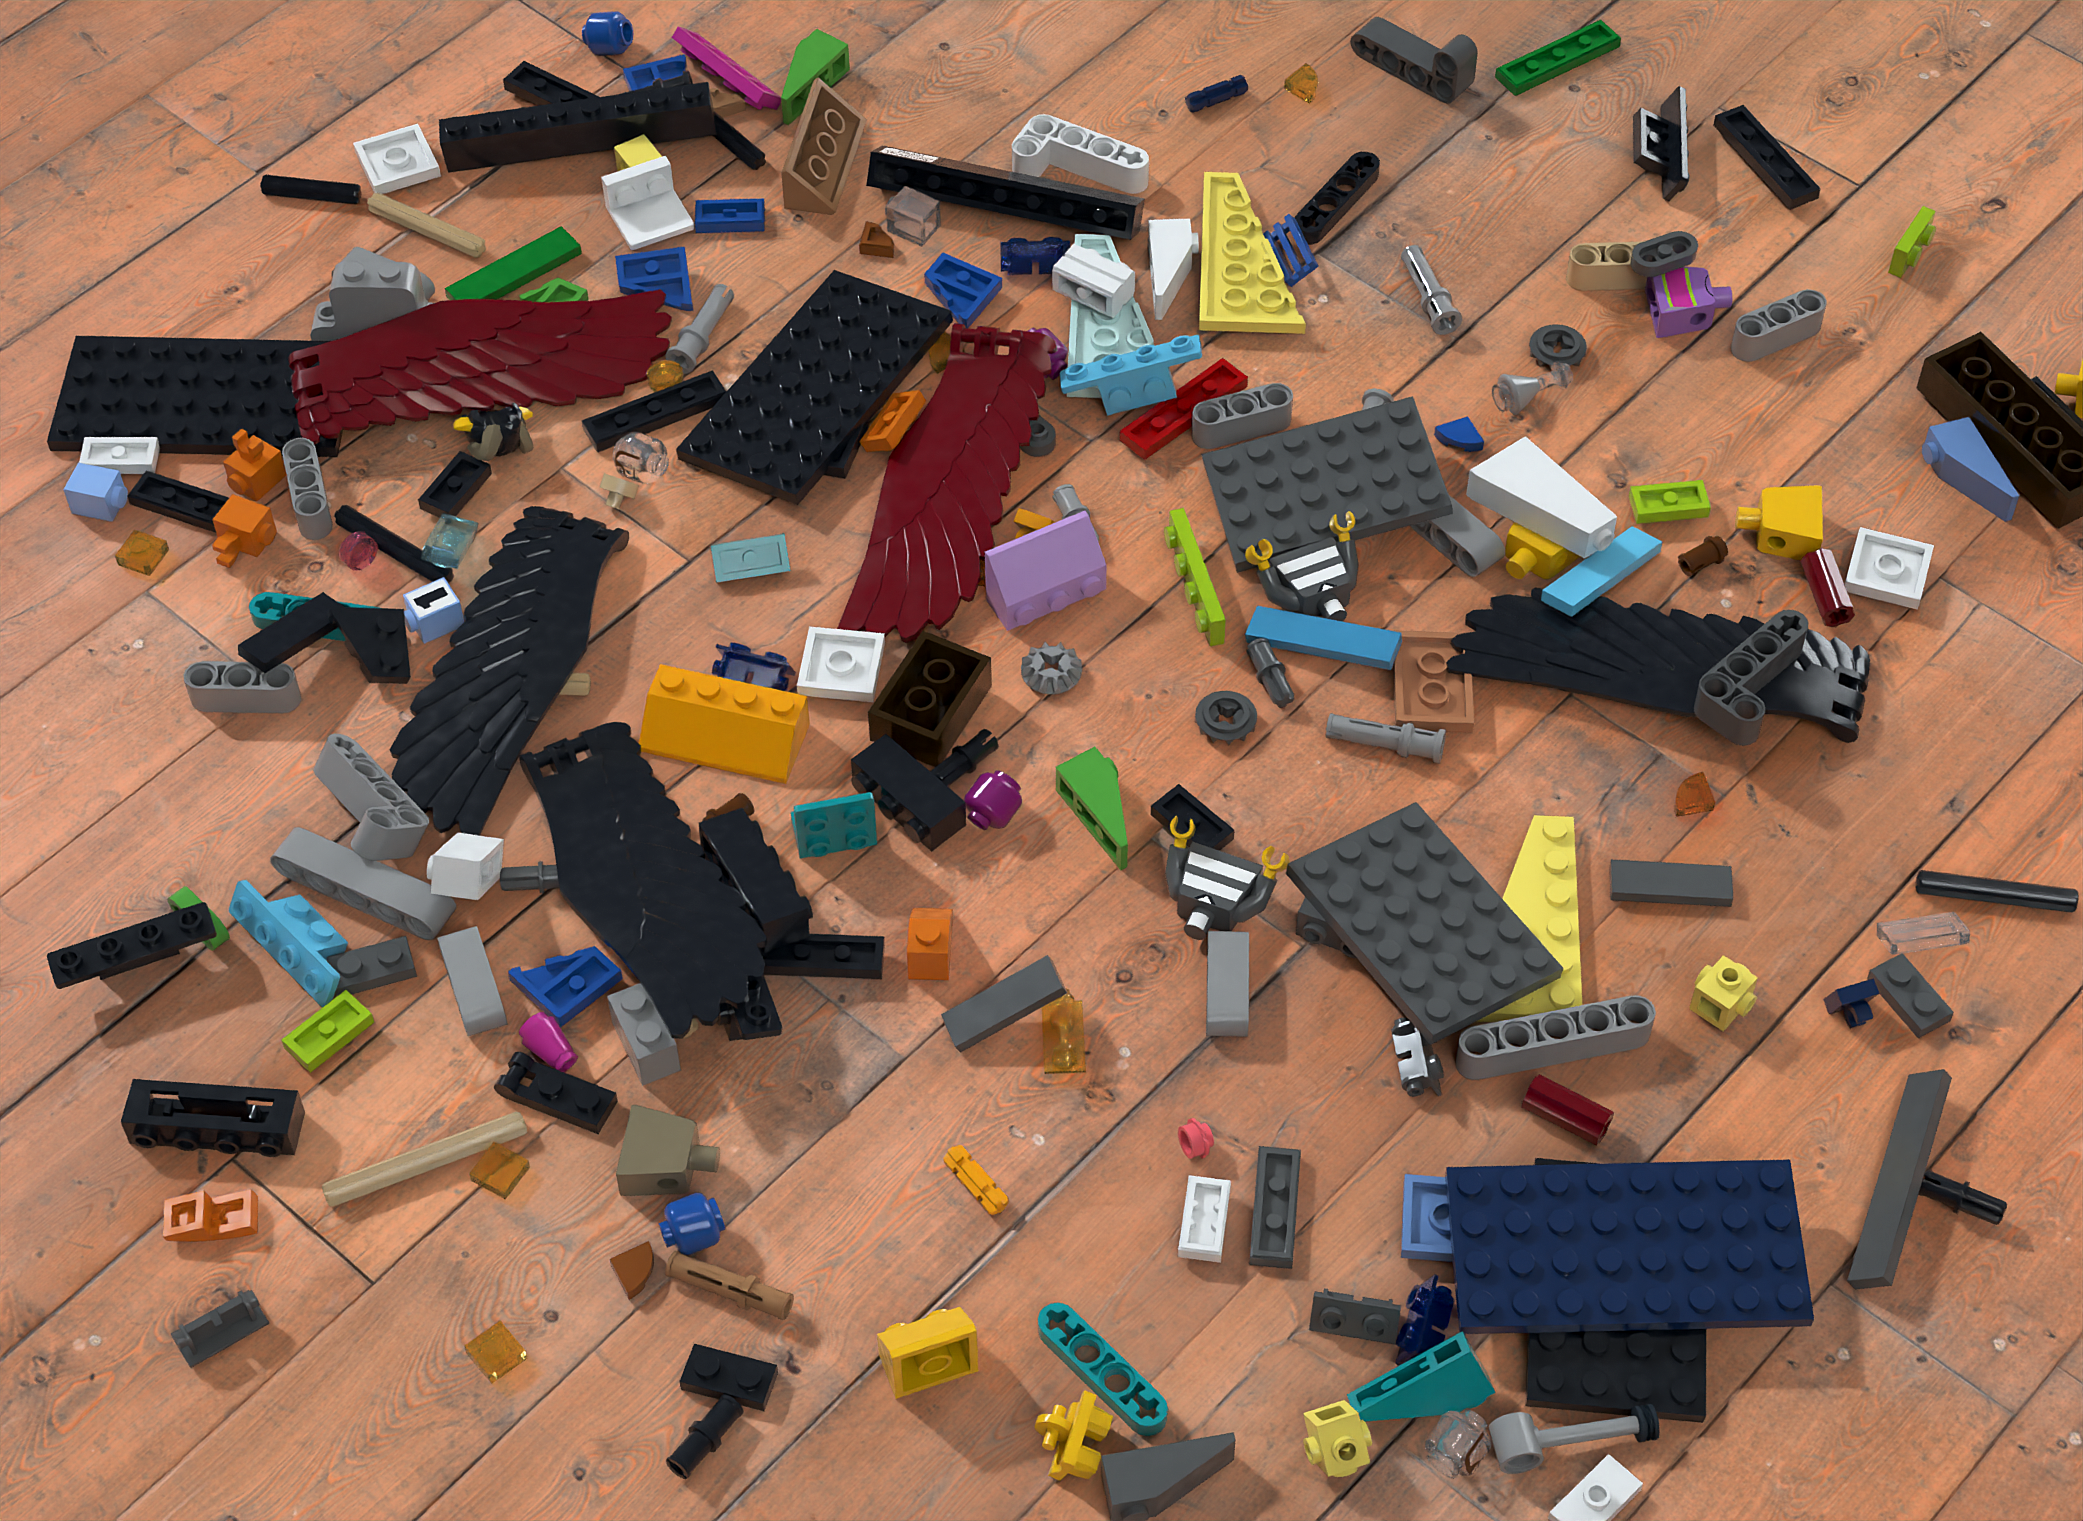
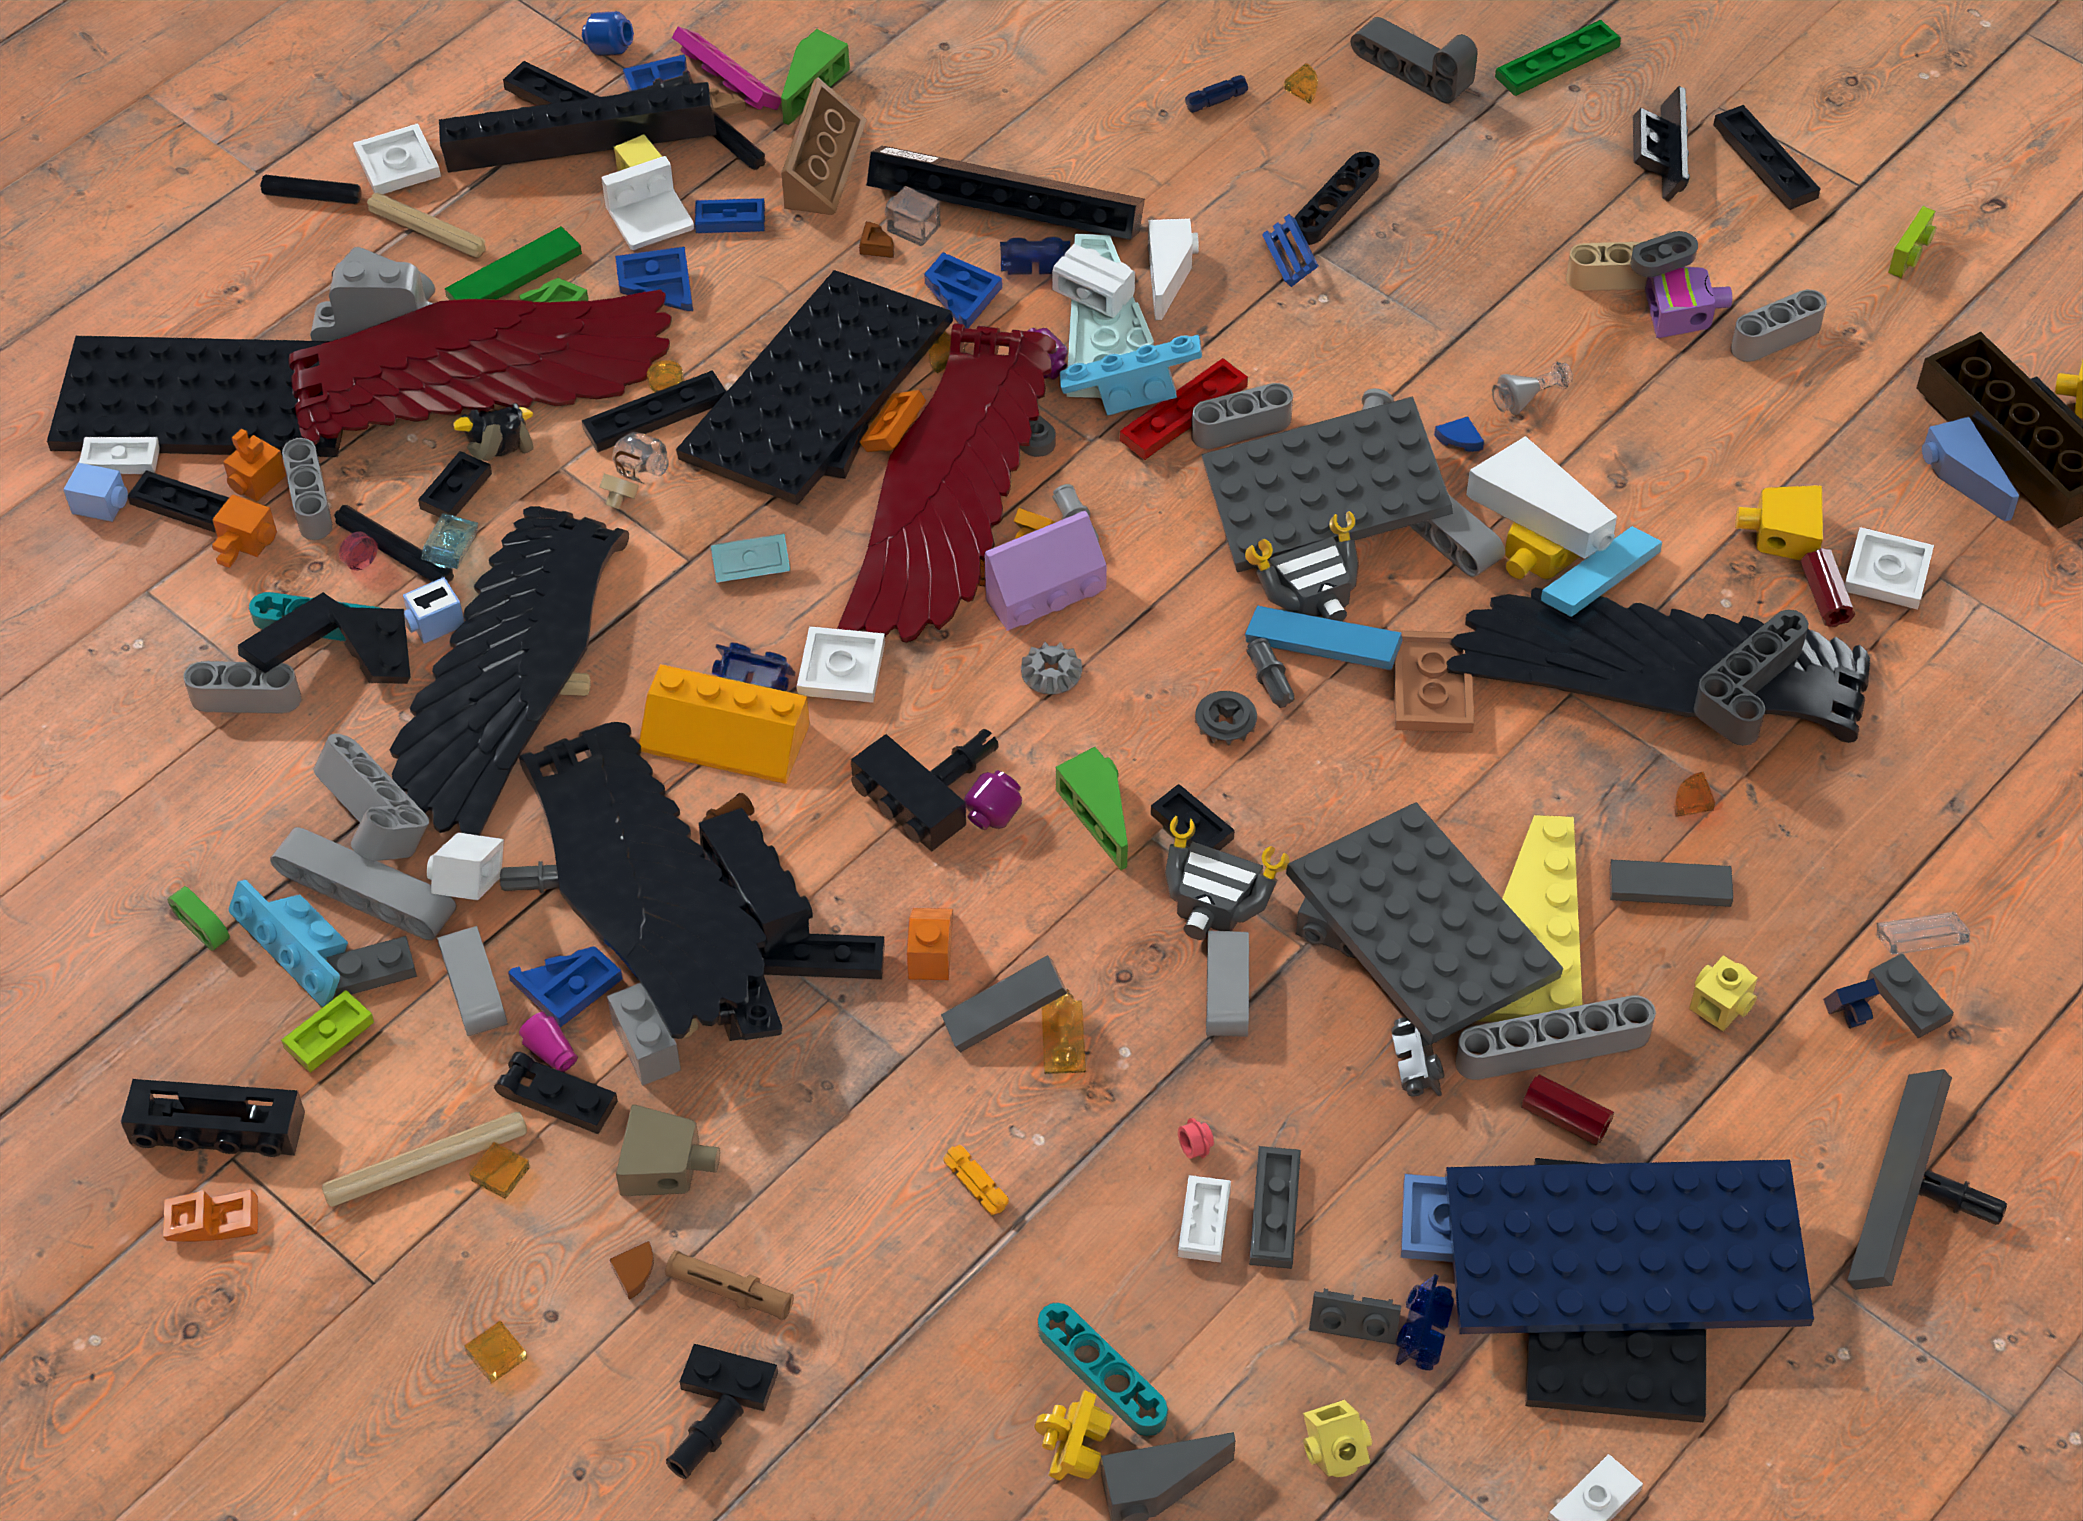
black bracket [46,902,217,989] -> none
clear yellow plate [115,530,169,576] -> none
dark grey hinge [171,1290,269,1368] -> none
blue head [658,1193,725,1256] -> none
light grey pin [665,284,734,374] -> none
teal bracket [790,792,877,859] -> none
dark brown brick [868,631,992,767] -> none
yellow slope [877,1307,979,1399] -> none
white beam [1012,114,1149,194] -> none
lime plate [1164,508,1226,646] -> none
light yellow wing [1199,172,1306,334] -> none
light grey pin [1326,713,1446,764] -> none
teal slope [1347,1331,1496,1422] -> none
light grey pin [1401,245,1462,335] -> none
clear head [1425,1410,1492,1479] -> none
light grey piece [1489,1404,1660,1474] -> none
dark grey gear [1529,324,1587,371] -> none
lime plate [1629,480,1711,524] -> none
reddish brown pin [1678,536,1728,576] -> none
black axle [1915,870,2079,912] -> none

